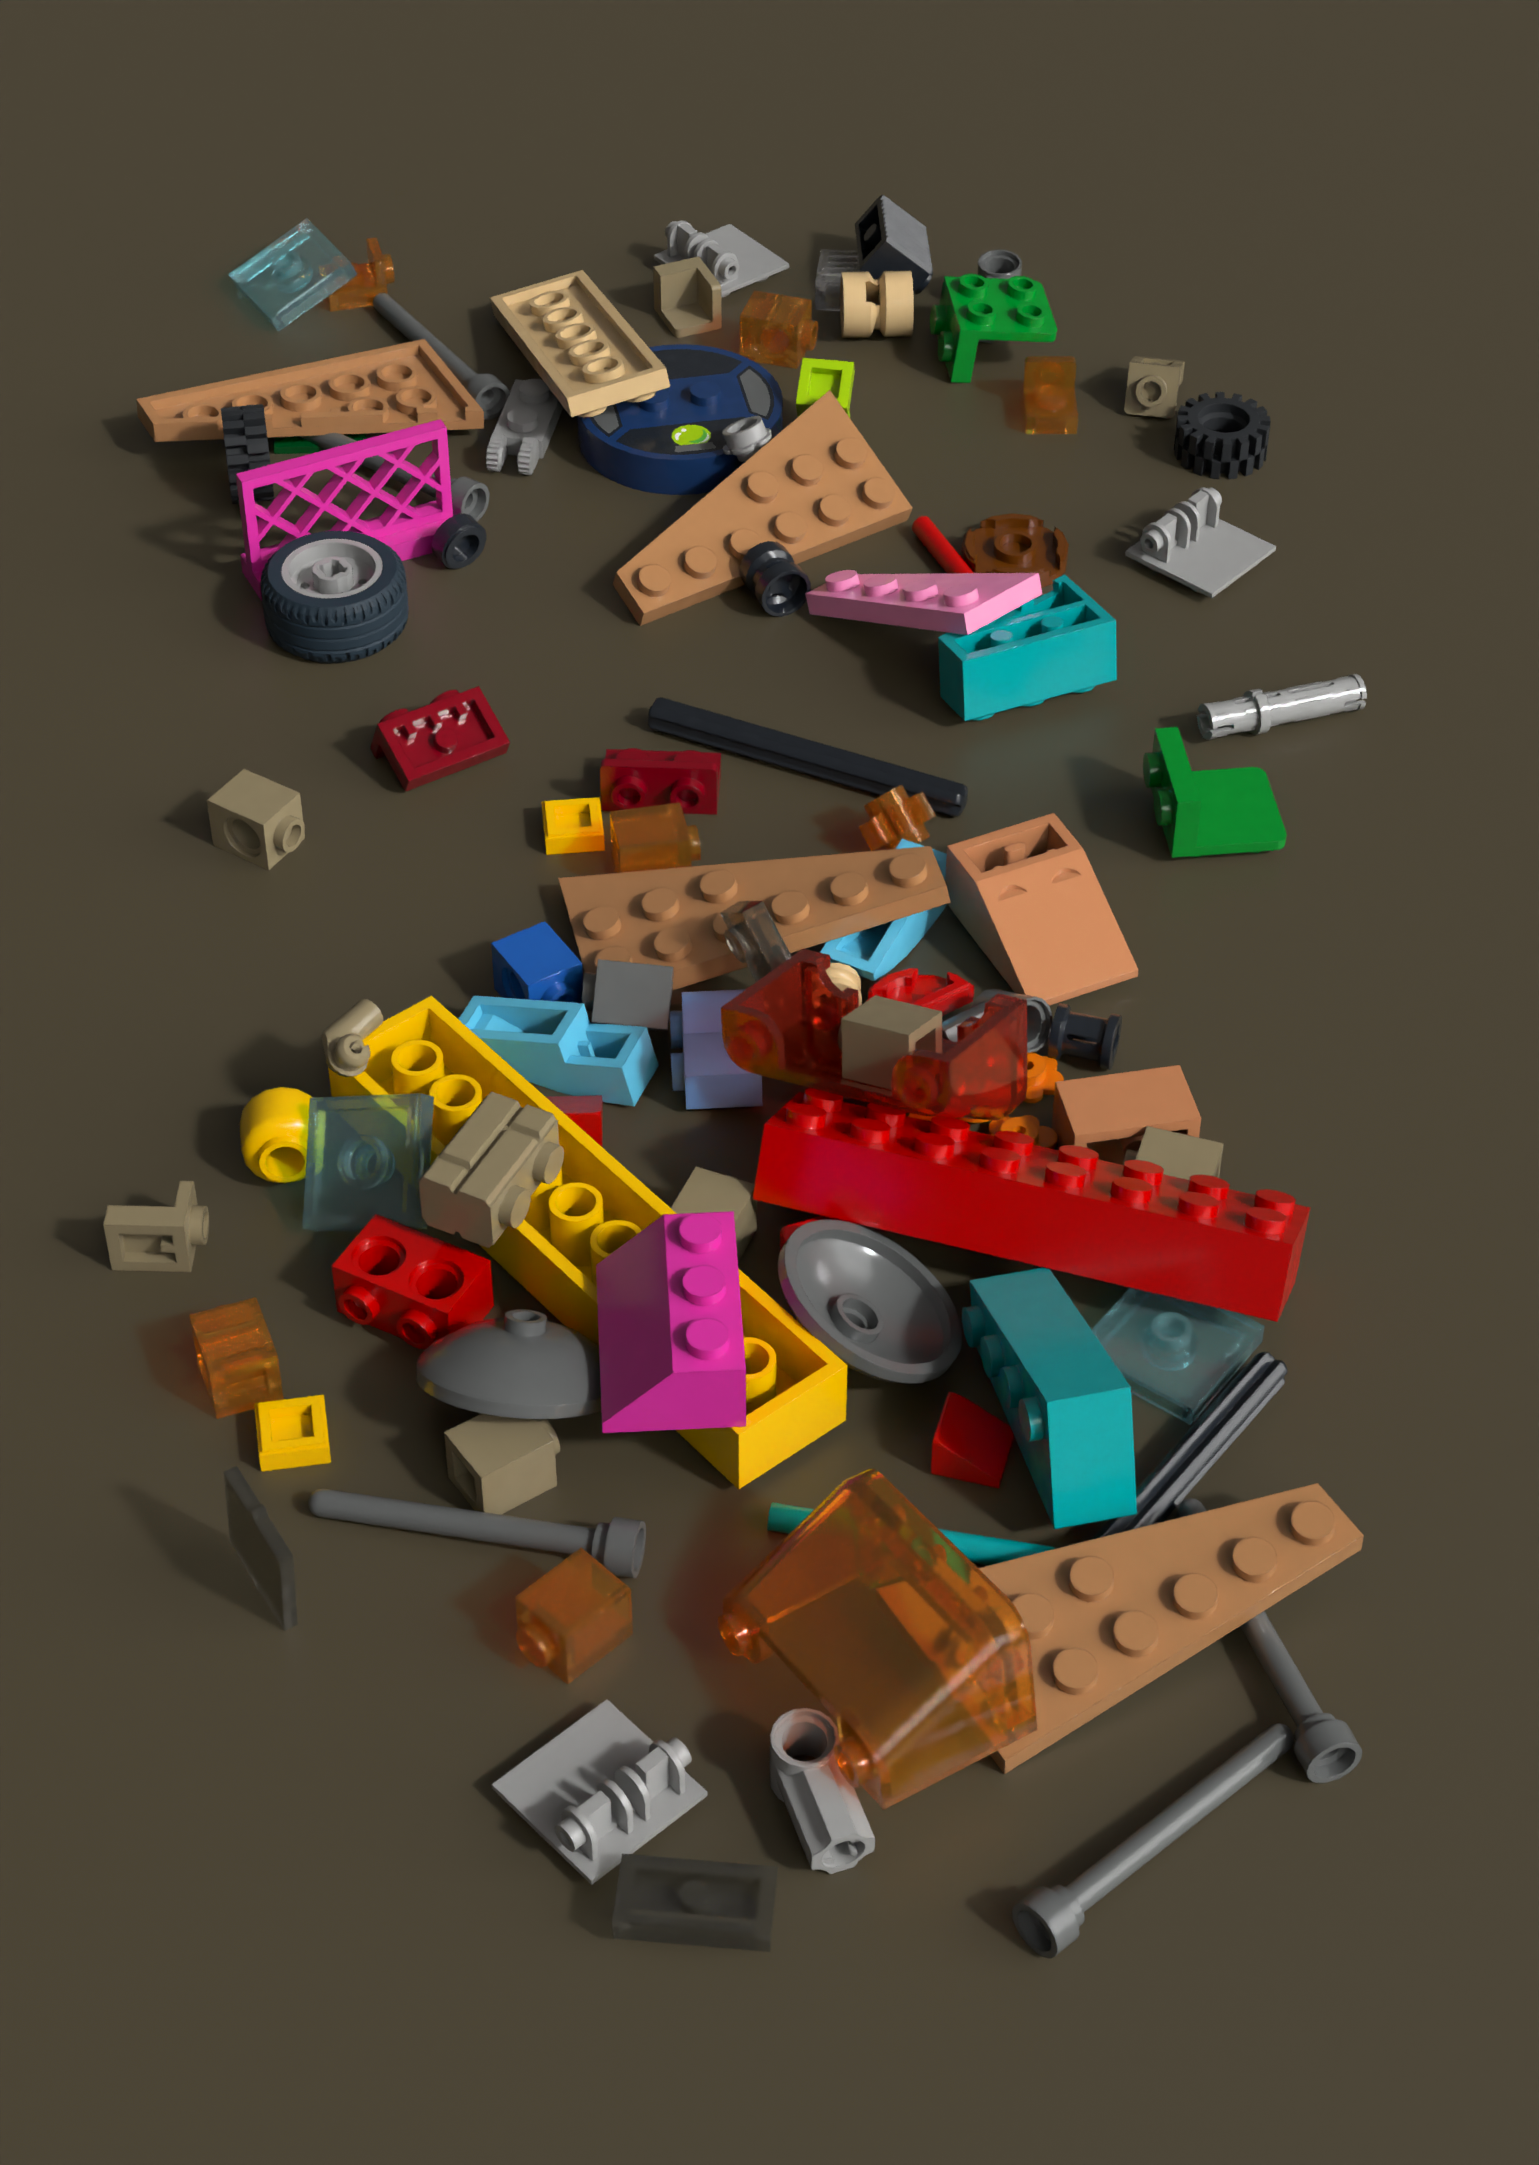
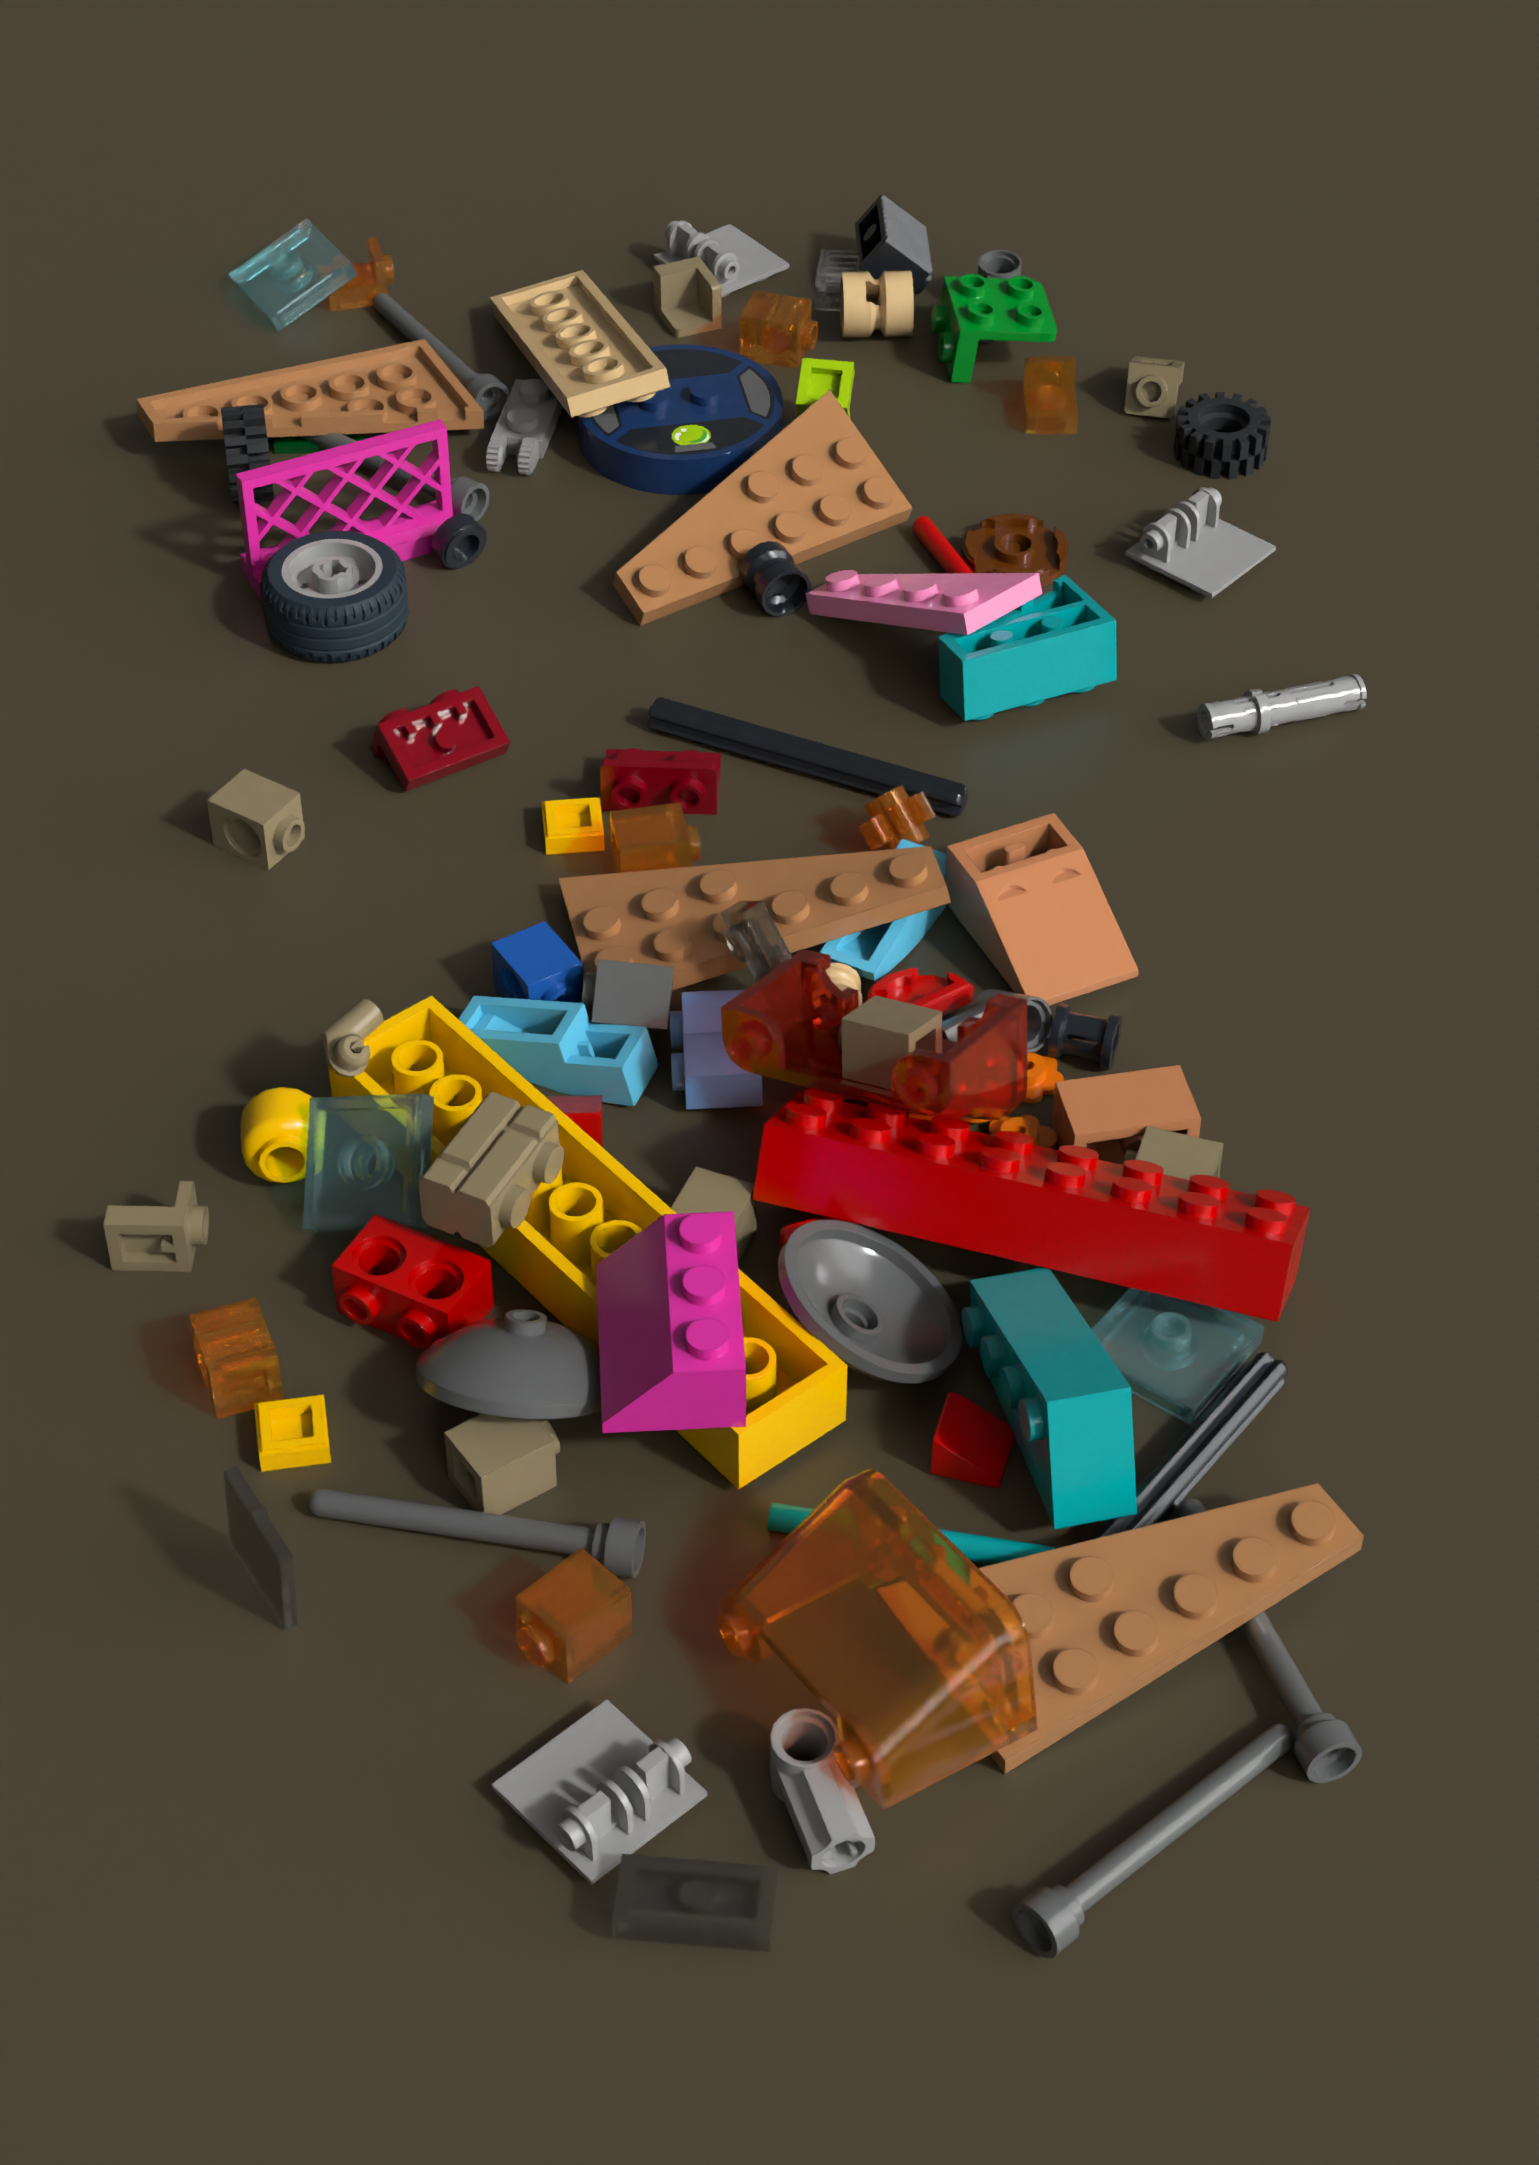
light grey plate [722,416,772,462] -> none
green bracket [1143,727,1287,858] -> none

